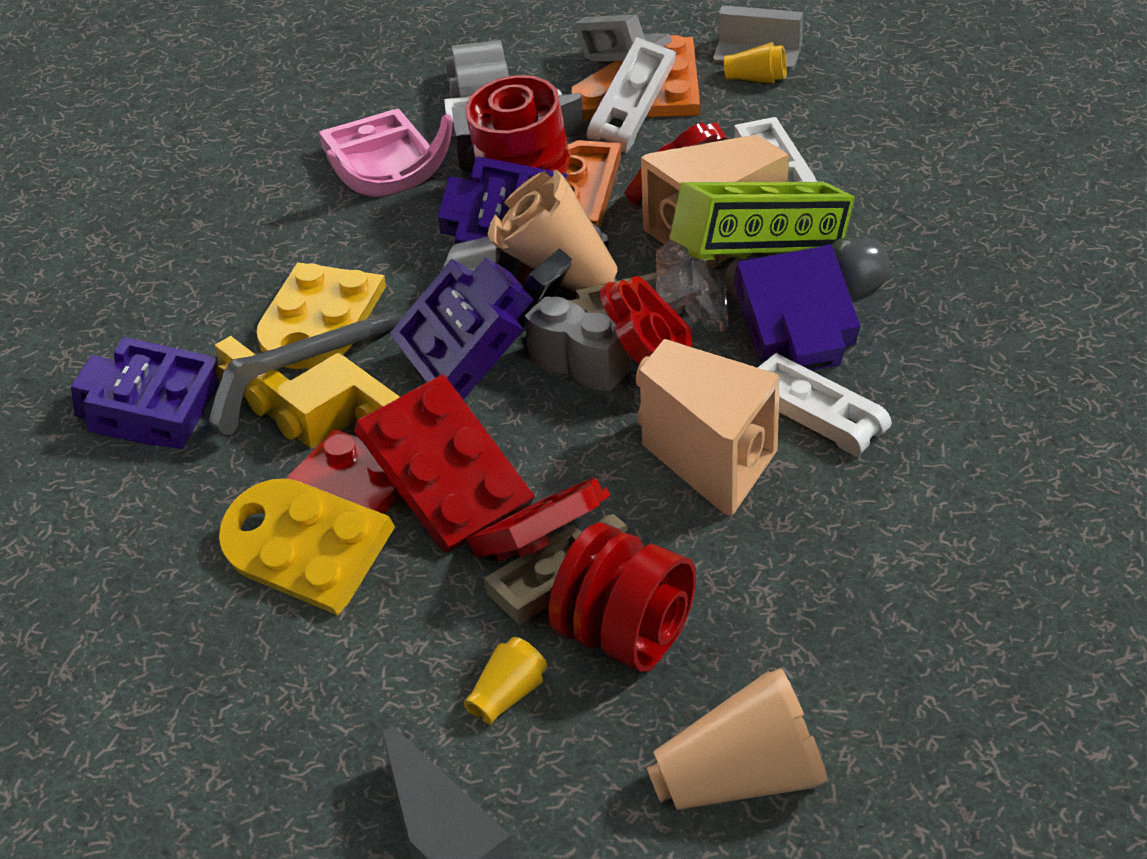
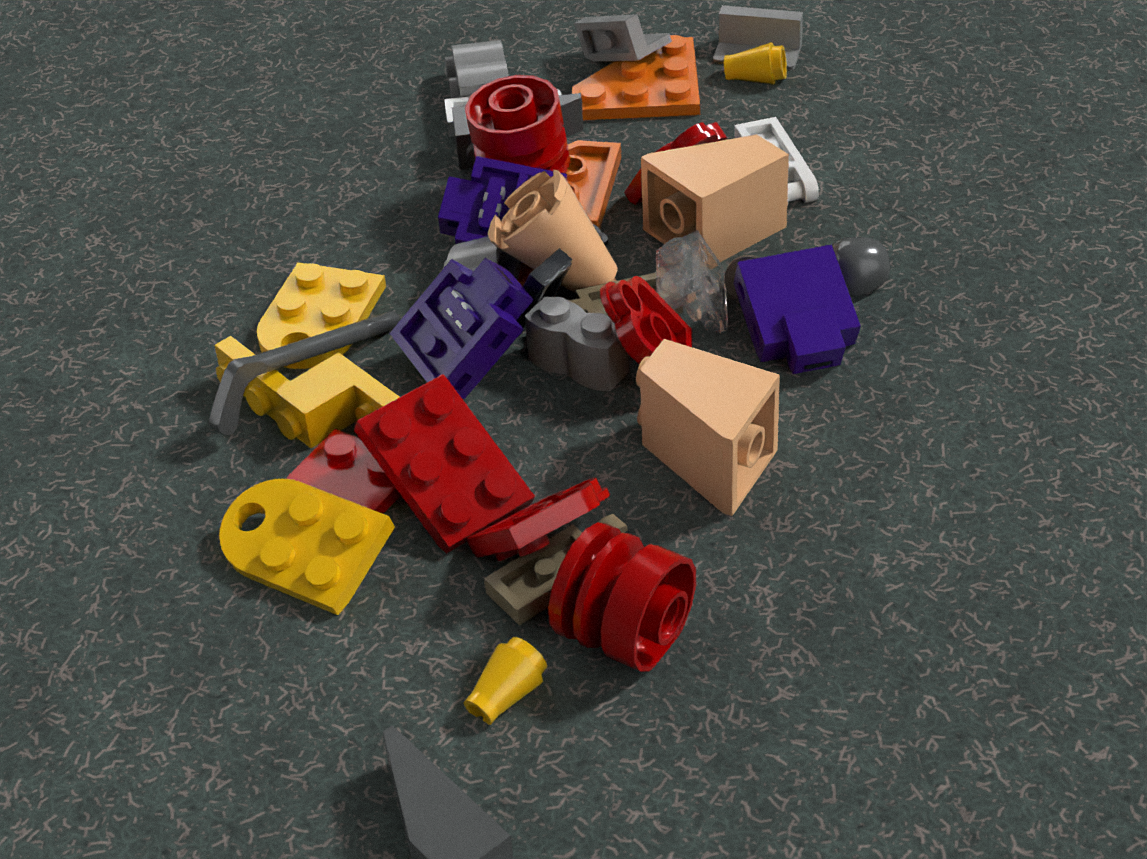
dark purple piece [71,337,219,449] -> none
bright pink piece [319,108,453,197] -> none
white plate [586,37,676,153] -> none
light nougat cone [647,668,828,810] -> none
lime brick [669,182,855,260] -> none
white plate [758,353,892,457] -> none

